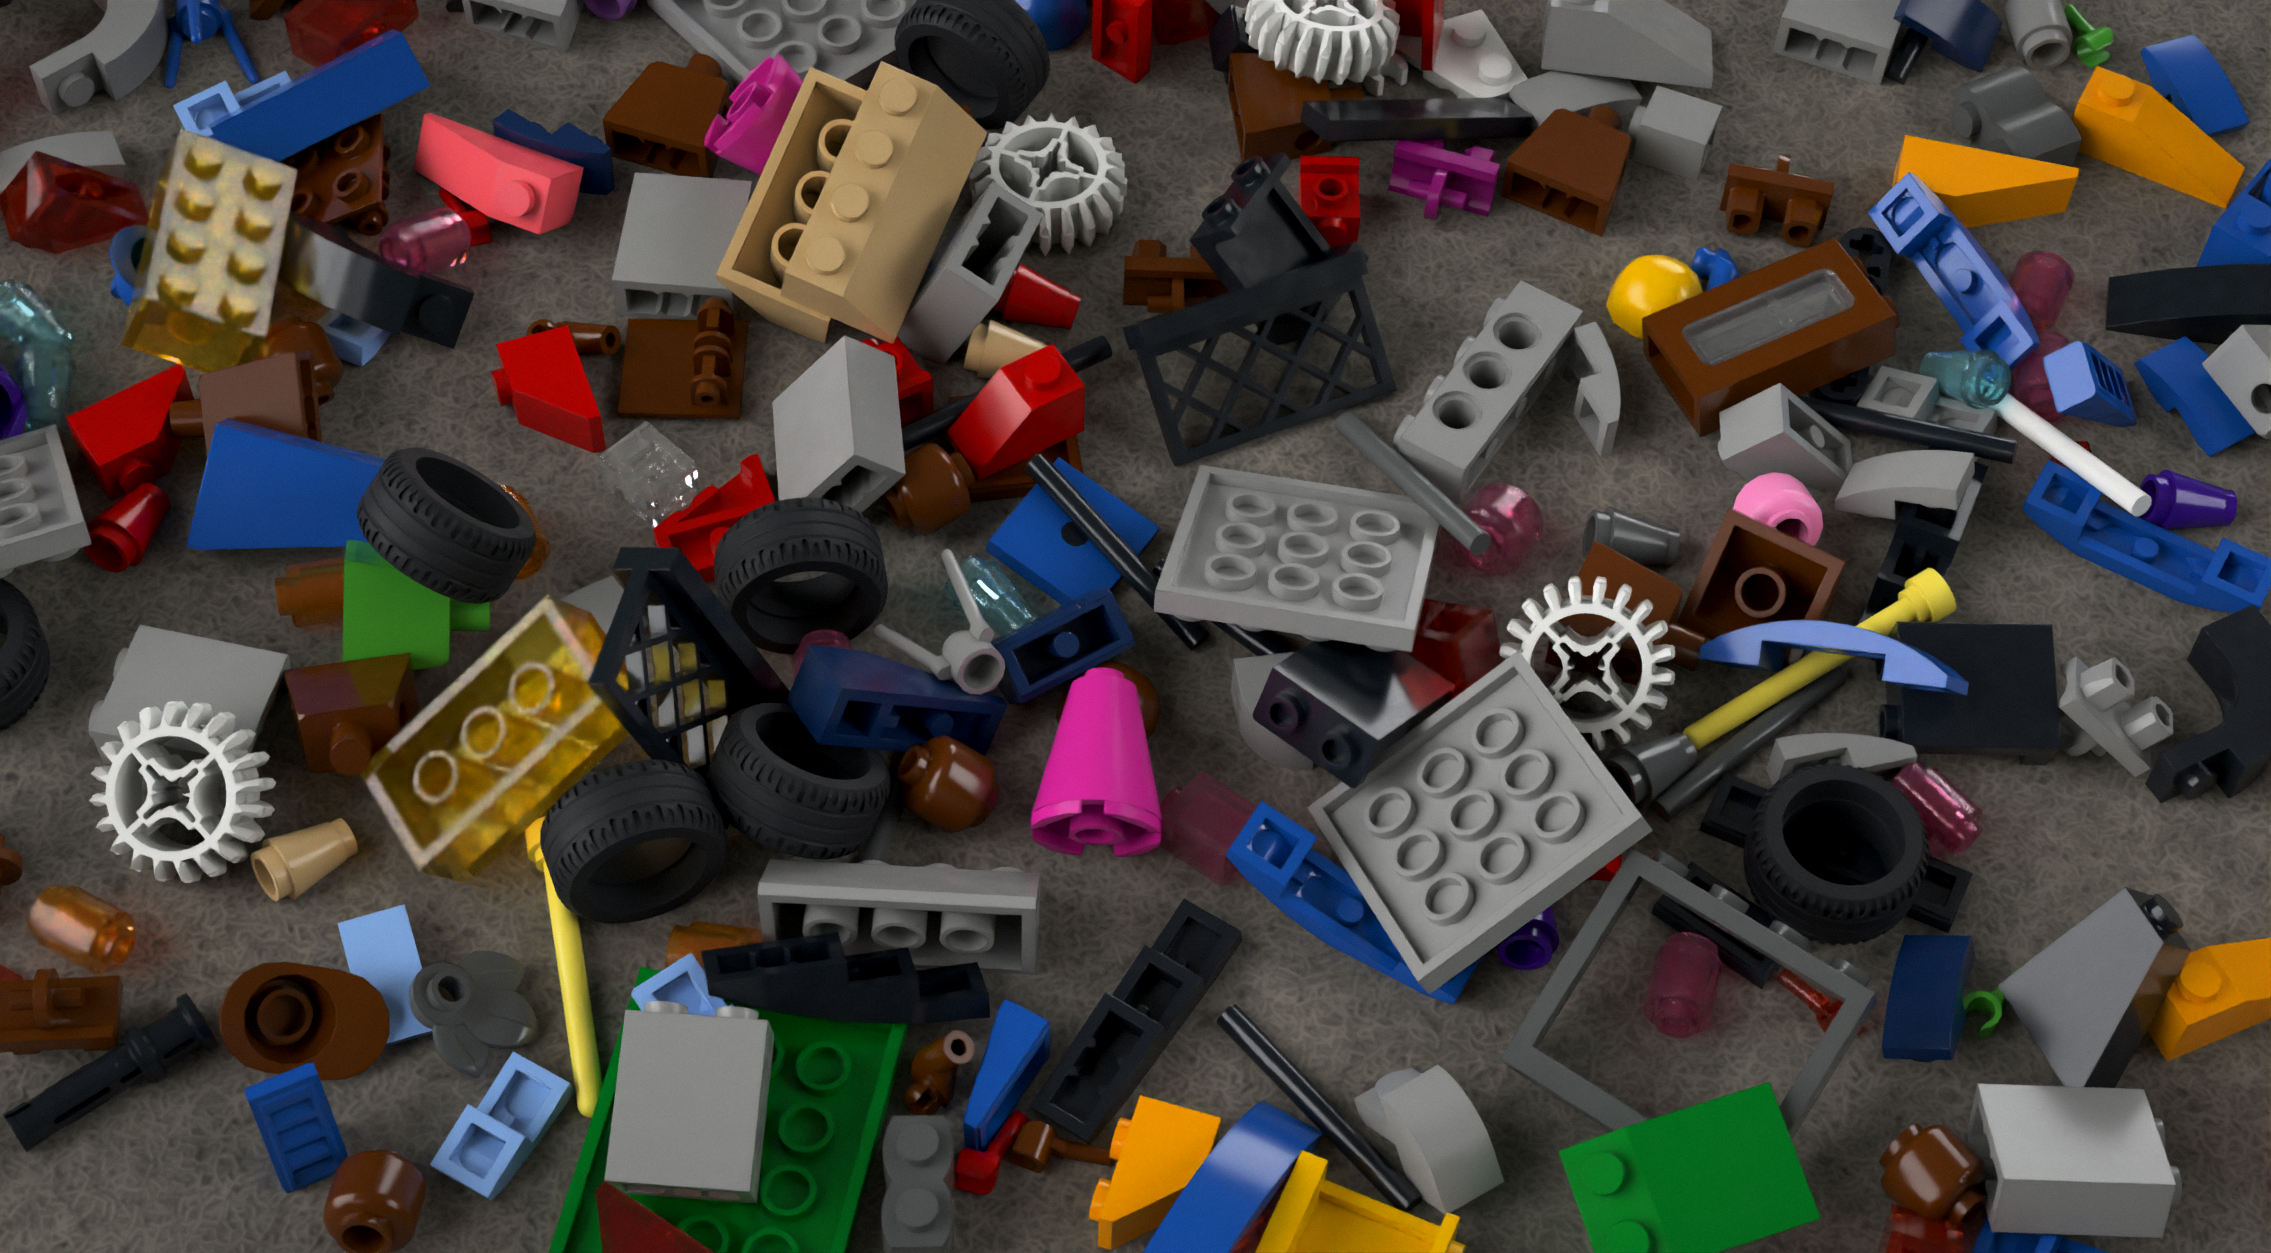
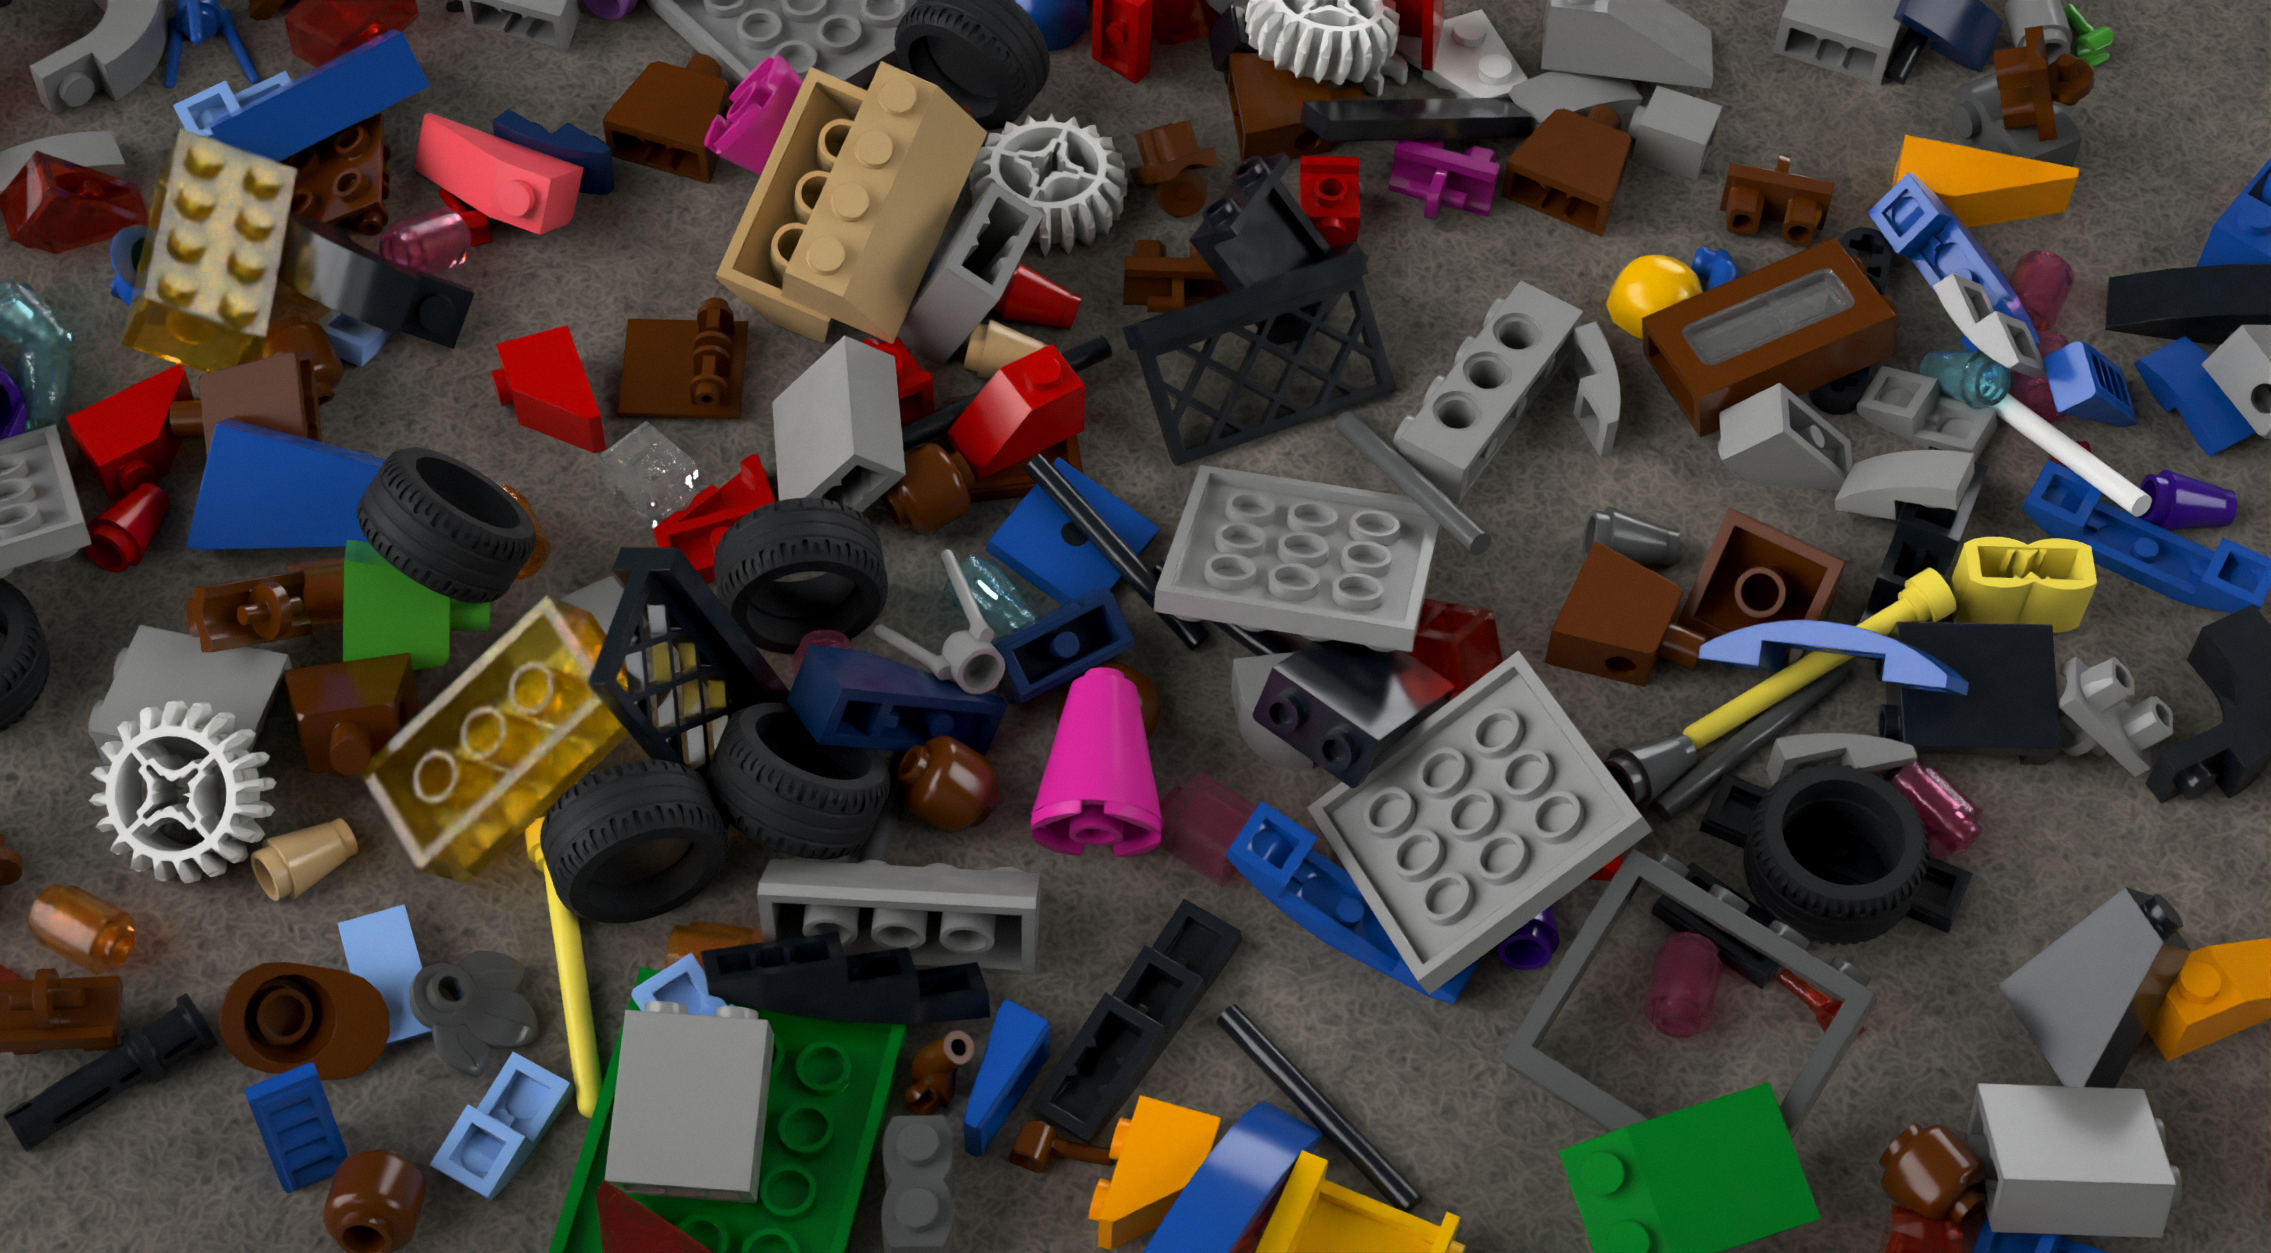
reddish brown arm [526,319,621,355] -> none
light grey brick [612,172,753,321] -> none
red hand [955,1111,1028,1195] -> none
light grey brick [1353,1065,1504,1215] -> none
clear pink head [1452,482,1544,575] -> none
white gear [1499,576,1675,751] -> none
bright pink head [1733,472,1823,546] -> none
black bar [1797,395,2018,464] -> none
dark blue slope [1882,935,1976,1062] -> none
bright green hand [1963,967,2020,1039] -> none
light orange slope [2072,66,2245,209] -> none
blue slope [2140,34,2250,138] -> none
none -> reddish brown hips [185,570,313,652]
none -> reddish brown hips [1129,120,1219,218]
none -> light grey slope [1933,273,2046,380]
none -> light yellow brick [1949,537,2097,633]
none -> reddish brown hips [1994,25,2095,142]

